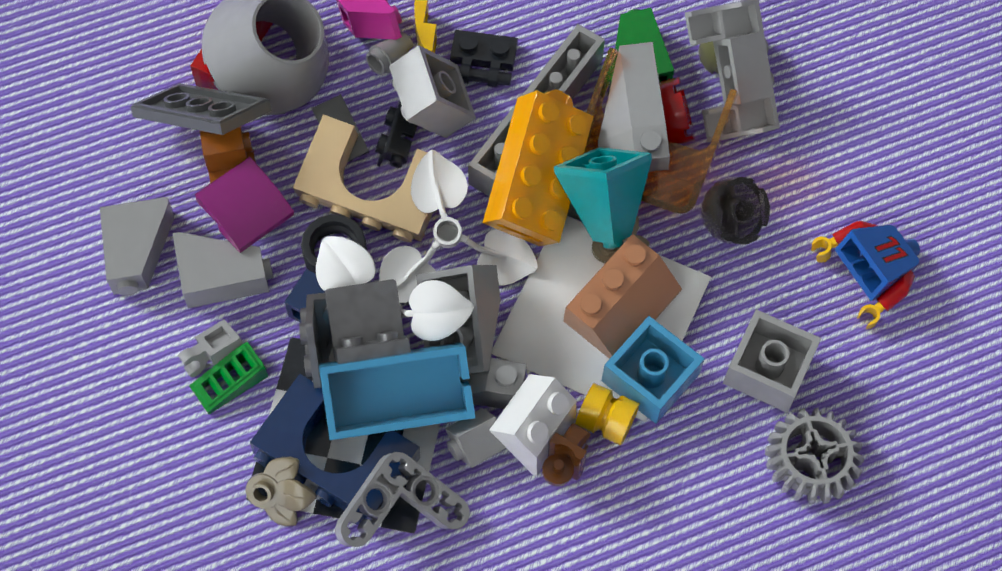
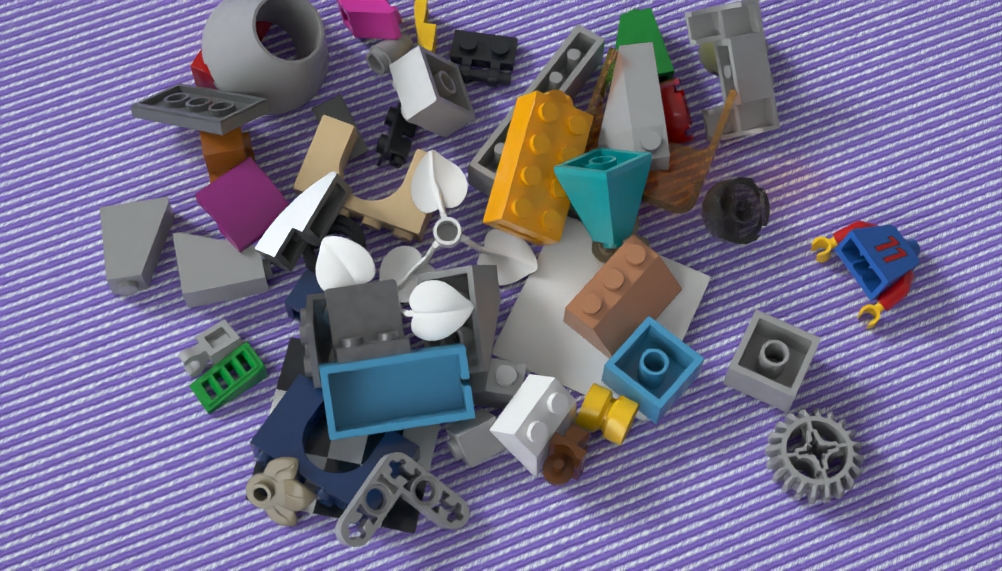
none -> dark grey slope [254,171,353,272]

